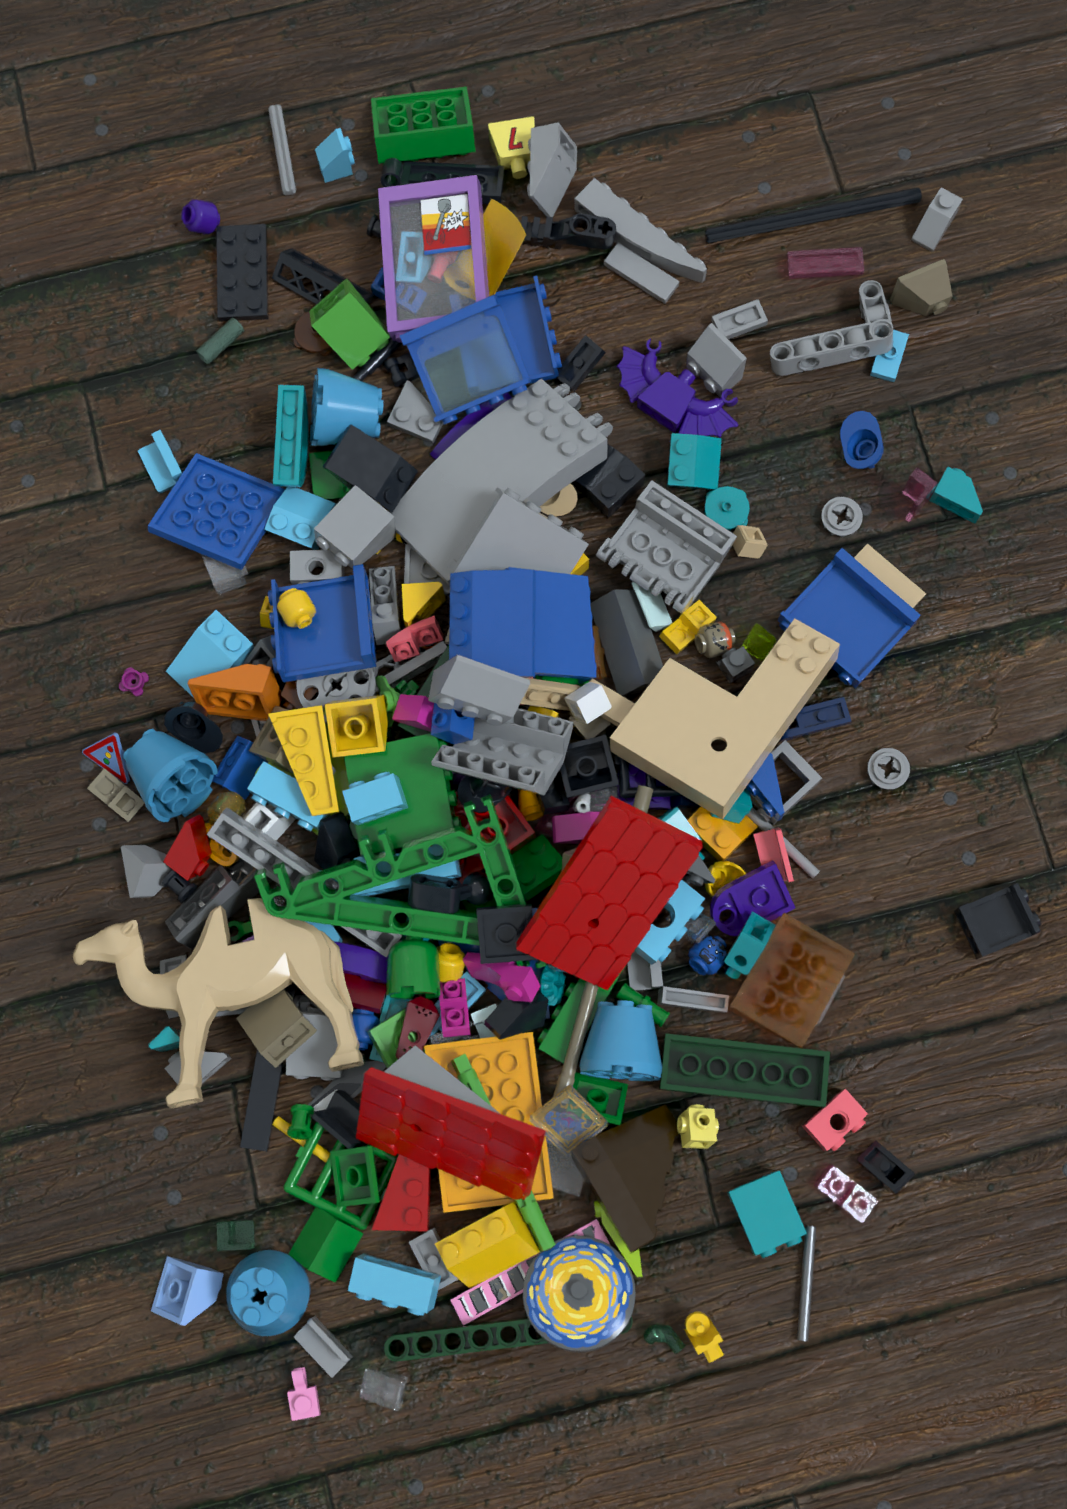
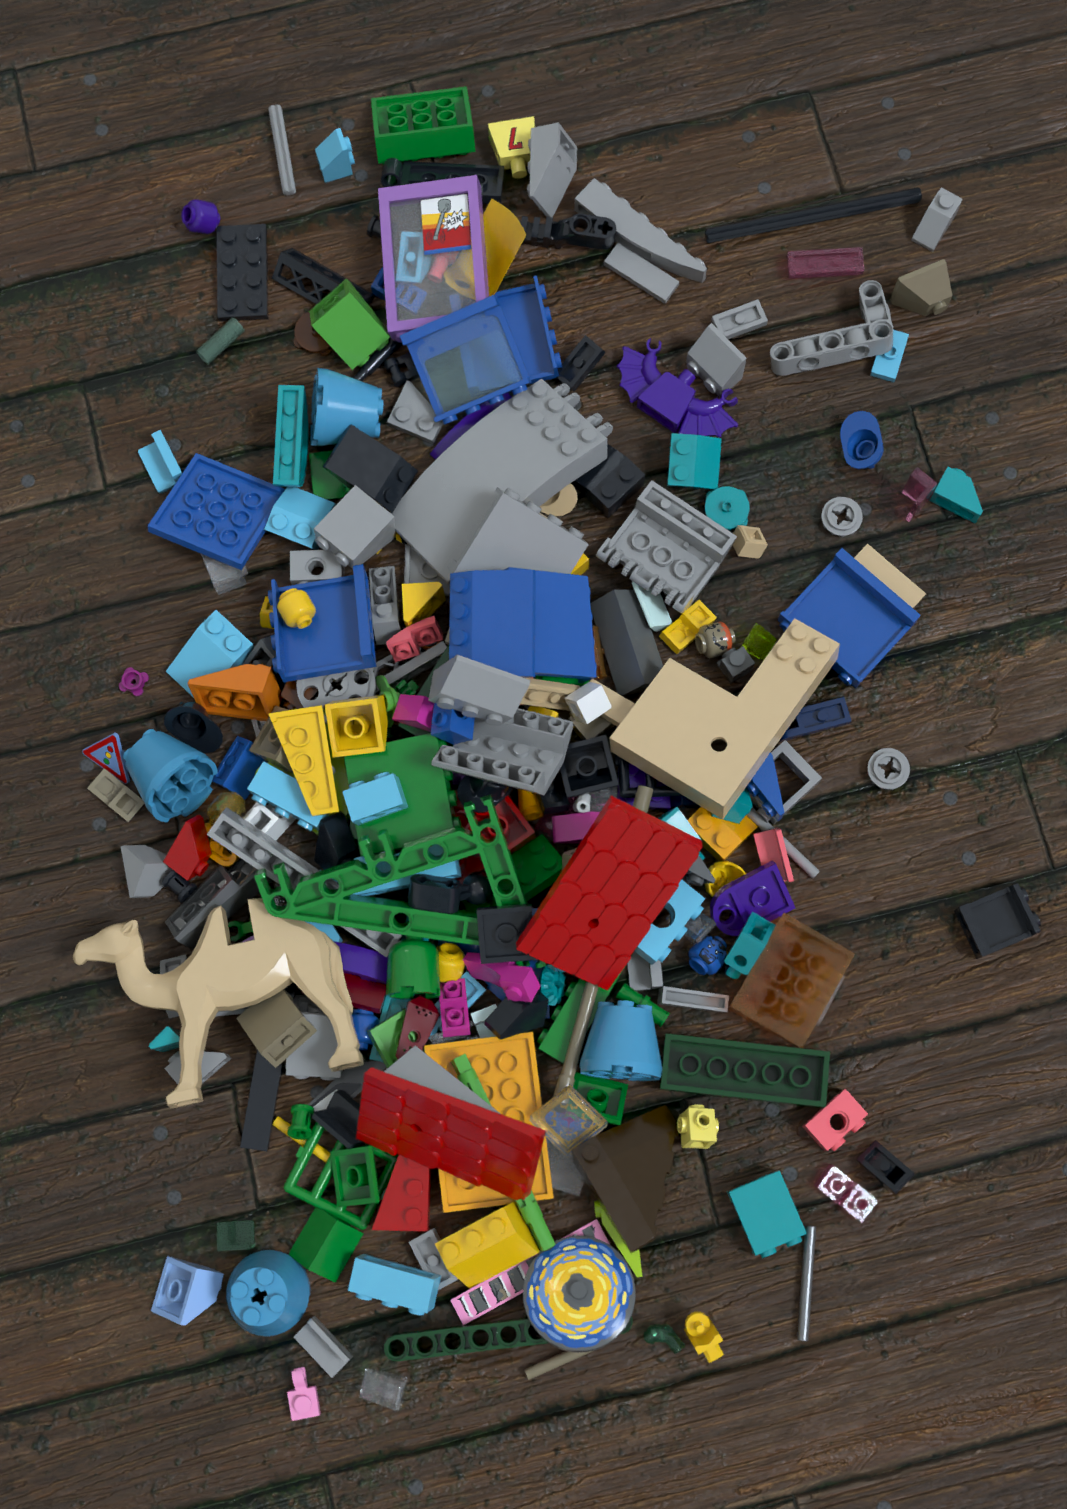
none -> dark tan bar [524,1351,593,1380]

